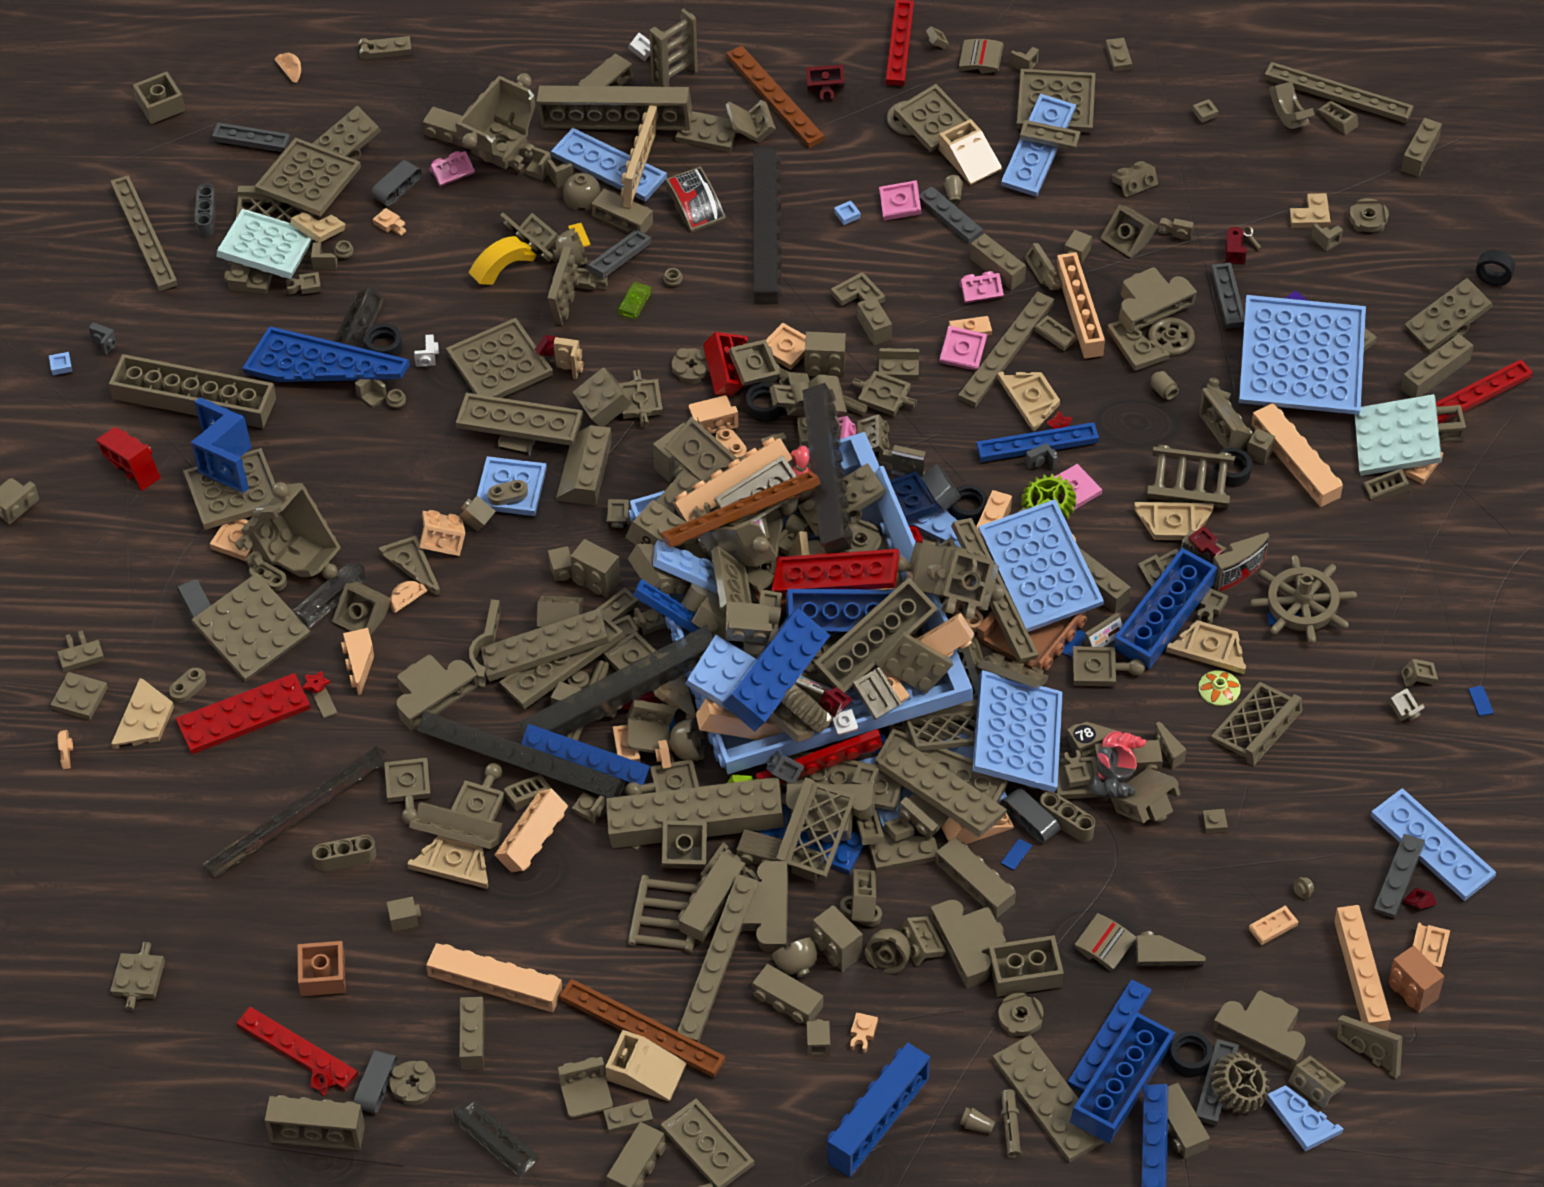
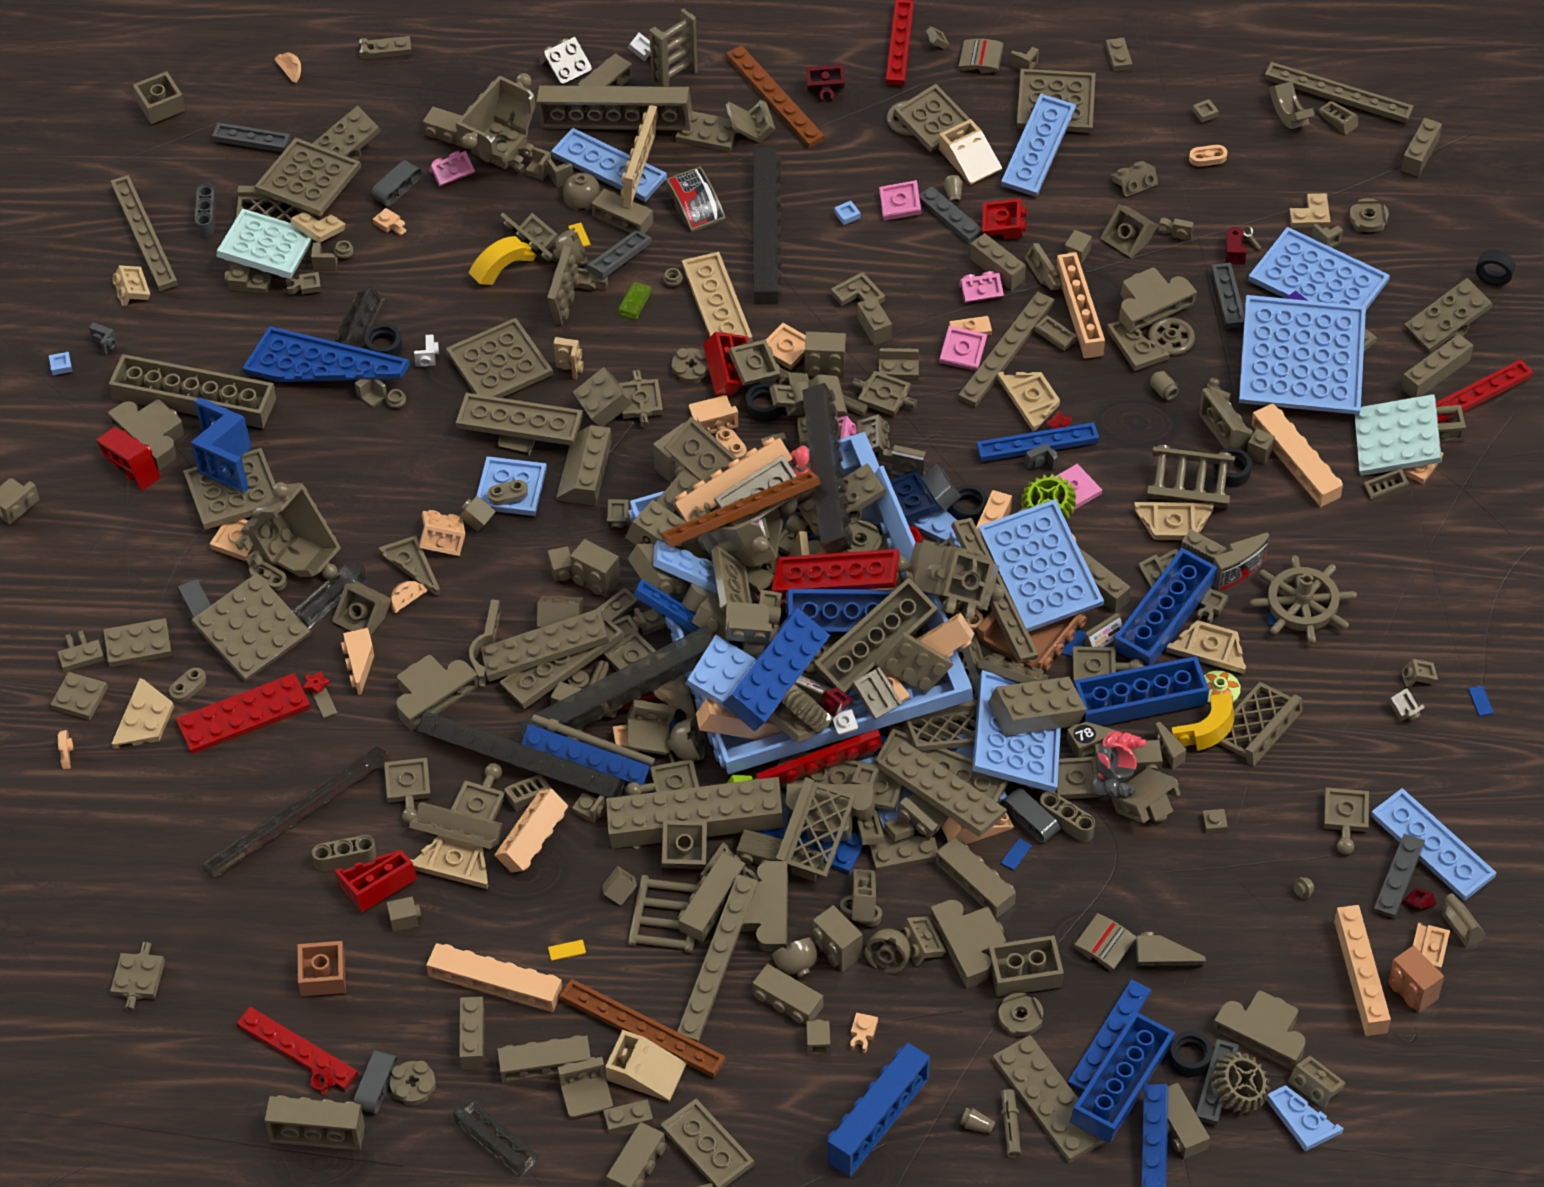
dark red plate [535,335,559,357] -> none
light nougat plate [655,740,671,769] -> none
dark grey bracket [767,750,804,784] -> none
dark tan plate [1020,120,1080,151] -> none
dark tan plate [1064,750,1091,787] -> none
dark red plate [1188,525,1223,561] -> none
light nougat plate [1249,905,1298,945] -> none
dark tan wing [1337,1015,1402,1079] -> none
none -> dark tan plate [104,618,172,667]
none -> dark tan brick [108,399,184,471]
none -> tan bracket [113,265,150,306]
none -> red wedge [335,850,417,912]
none -> dark tan brick [497,1035,591,1083]
none -> dark tan bar [531,714,655,766]
none -> bracket [538,37,592,85]
none -> yellow window [548,940,586,961]
none -> dark tan panel [602,866,637,905]
none -> tan plate [682,252,753,343]
none -> red plate [982,198,1027,239]
none -> dark tan brick [988,677,1087,736]
none -> blue brick [1074,656,1209,726]
none -> yellow arch [1172,692,1234,751]
none -> light nougat plate [1189,145,1227,167]
none -> light blue plate [1248,227,1390,310]
none -> dark tan plate [1324,787,1369,855]
none -> dark tan tile [1441,893,1486,948]

